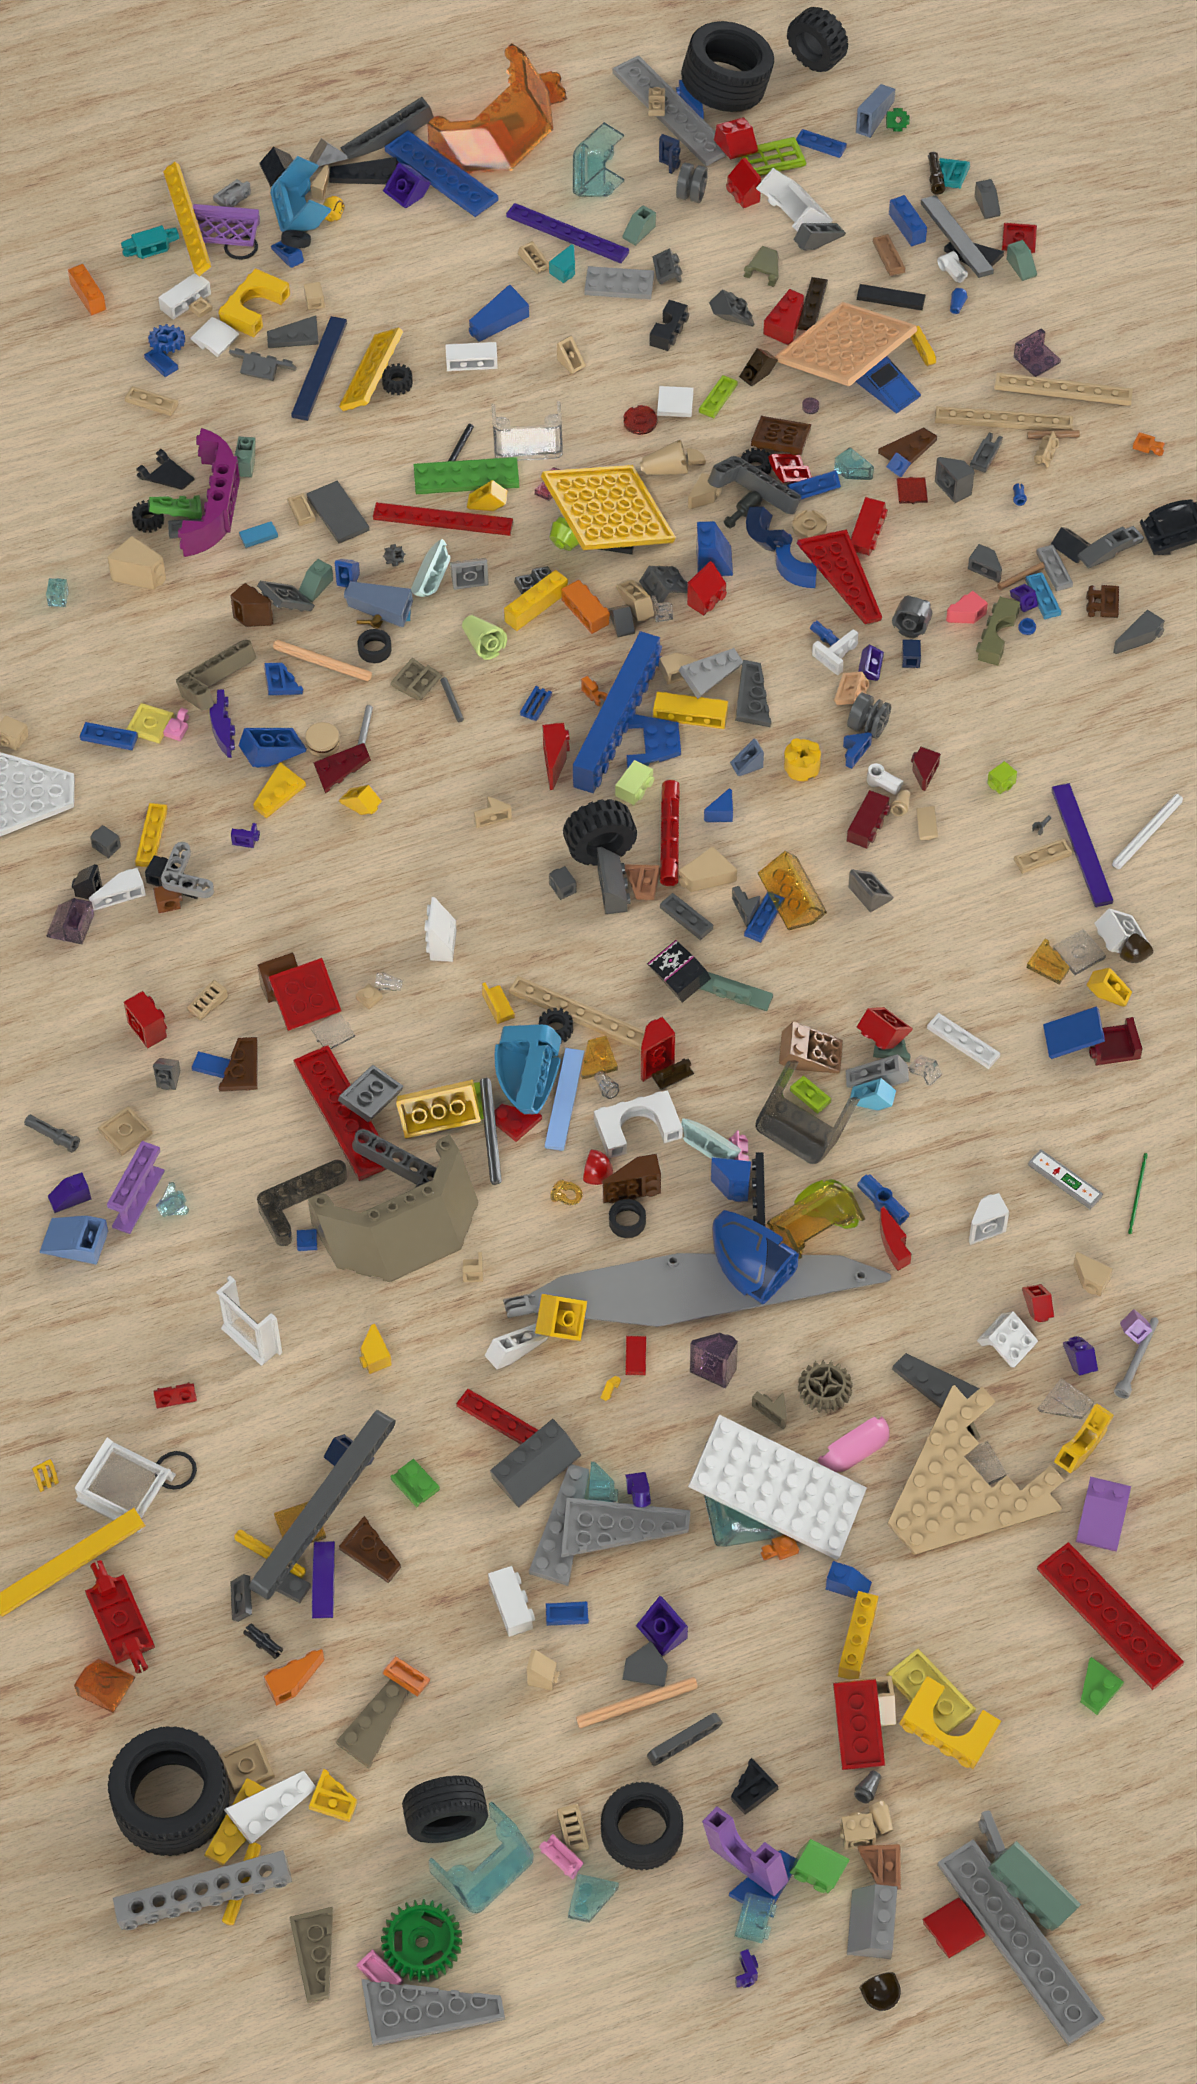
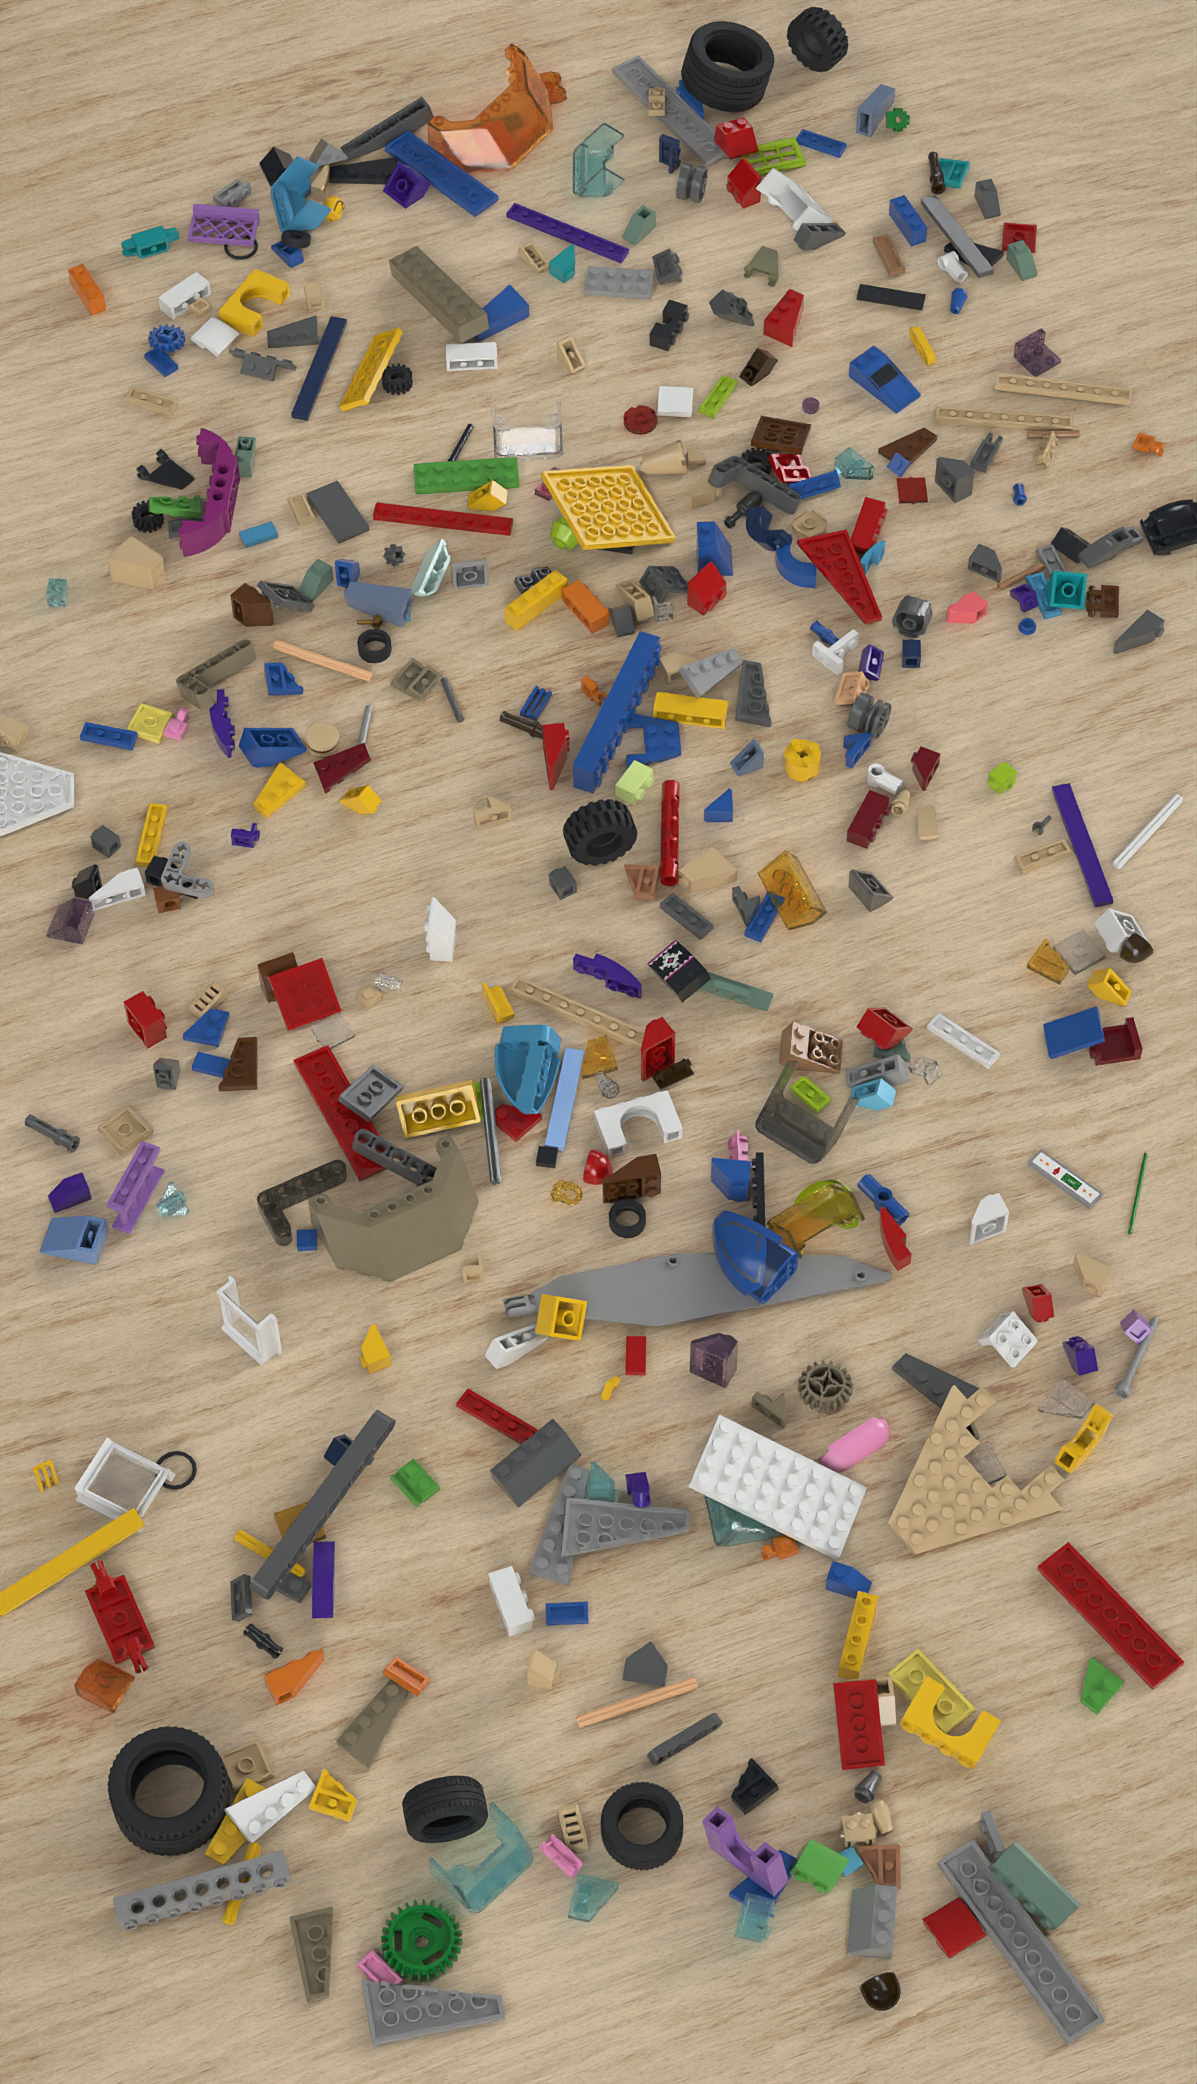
red hinge [154,1382,197,1409] -> none
yellow plate [163,162,212,277] -> none
reddish brown wing [339,1516,401,1583] -> none
yellowish green cone [462,615,507,660] -> none
black tyre [539,1008,573,1044] -> none
dark grey slope [597,847,631,914] -> none
dark purple slope [636,1596,688,1656] -> none
light aqua brick [681,1118,741,1159] -> none
dark purple bracket [735,1949,758,1988] -> none
light nougat plate [775,302,917,386] -> none
dark brown tile [798,277,828,330] -> none
olive arch [976,596,1020,666] -> none
medium lavender slope [1076,1476,1131,1552] -> none
none -> blue wing [183,1008,229,1047]
none -> dark tan brick [389,246,489,343]
none -> dark brown pin [500,711,543,739]
none -> black tile [536,1146,558,1168]
none -> dark purple slope [573,953,642,999]
none -> medium azure tile [839,1846,863,1877]
none -> dark azure slope [860,540,886,575]
none -> teal slope [1045,571,1087,609]

